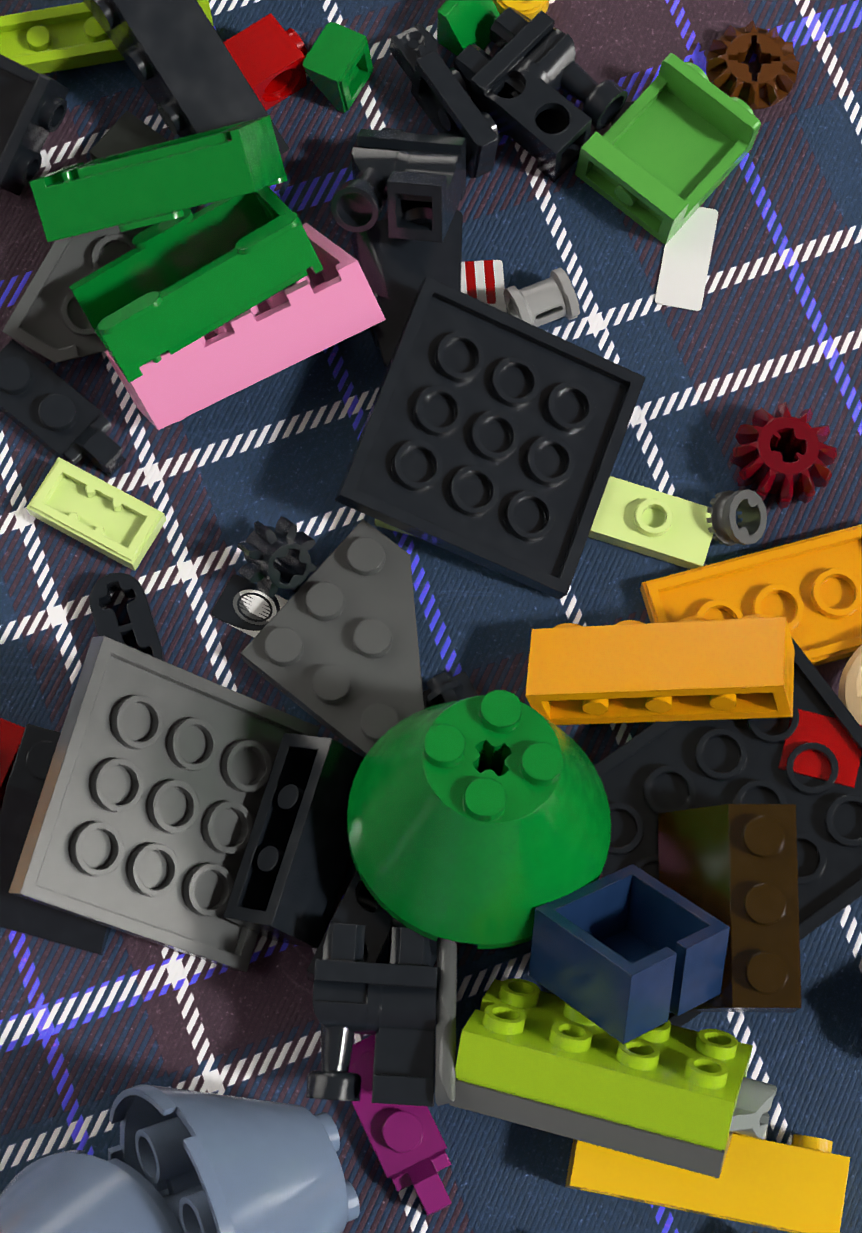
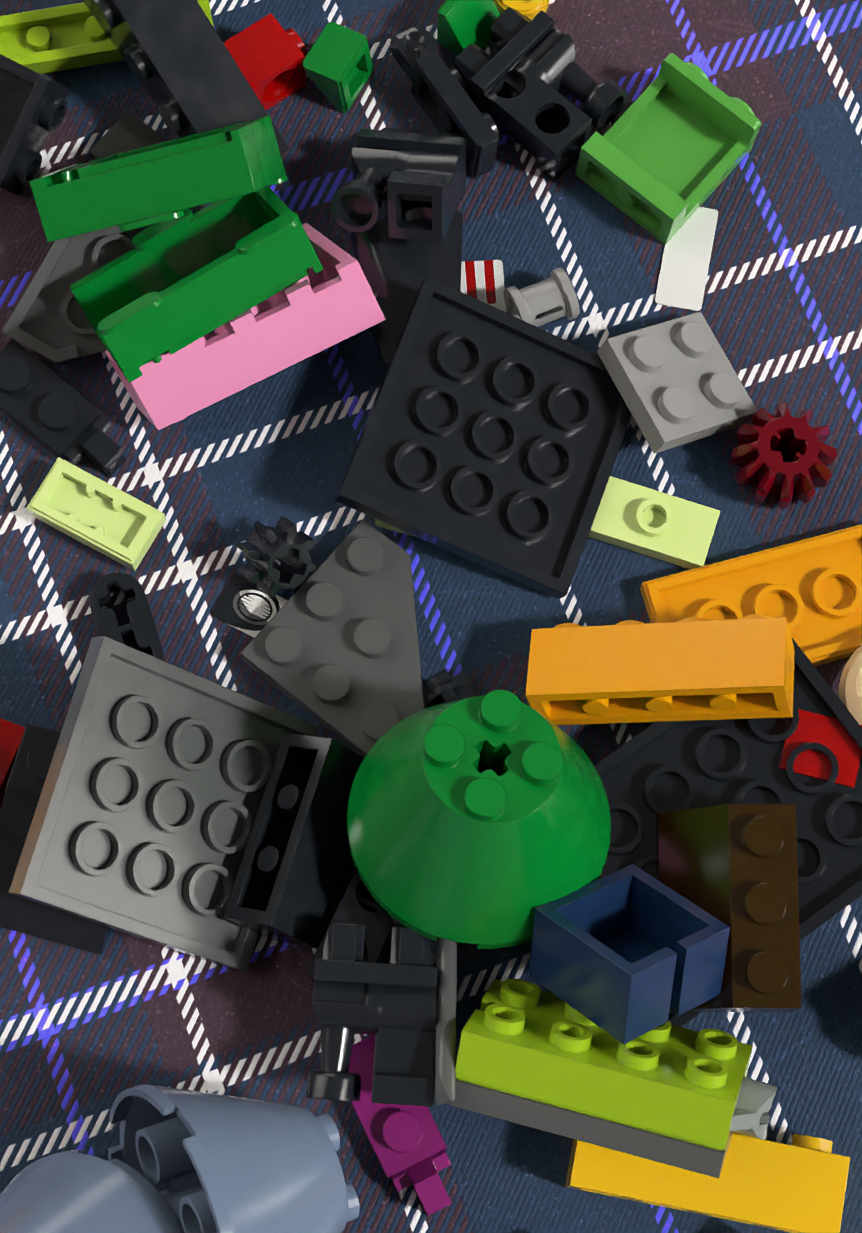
reddish brown gear [706,20,800,110] -> none
dark grey bush [706,489,767,546] -> none
none -> light grey plate [597,311,757,454]

